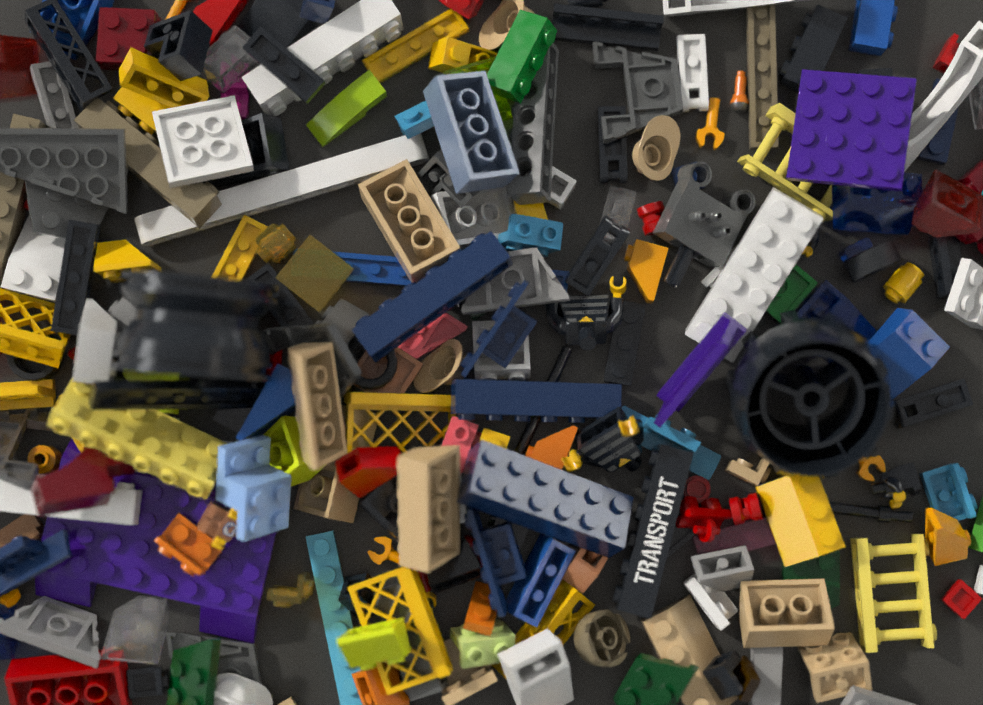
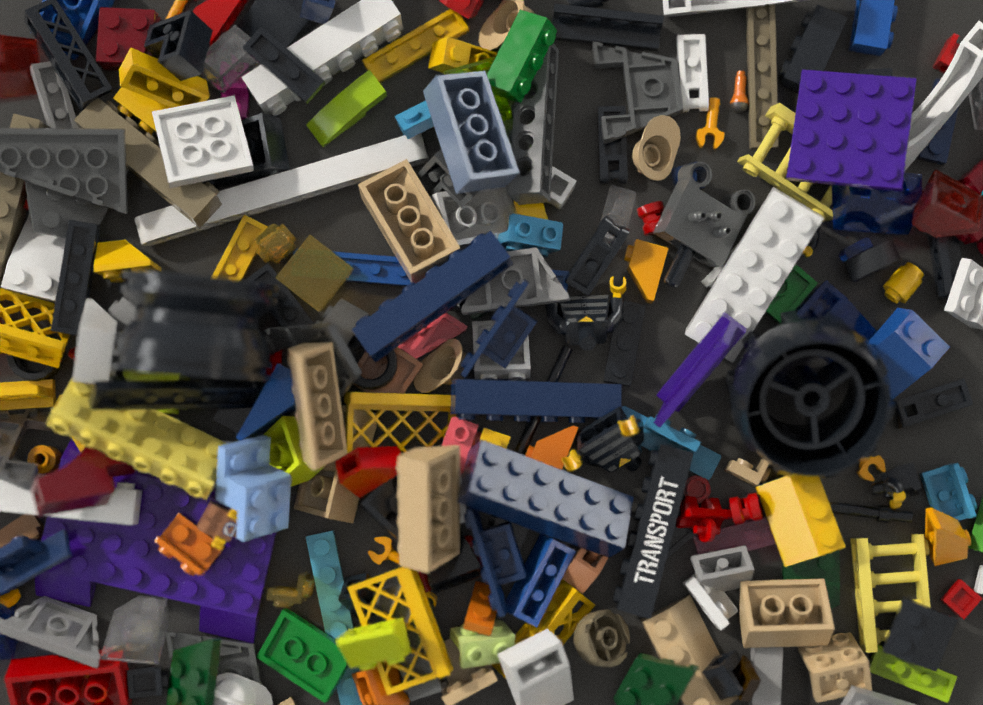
none -> green plate [256,608,349,703]
none -> lime plate [869,645,958,703]
none -> black slope [882,596,958,672]

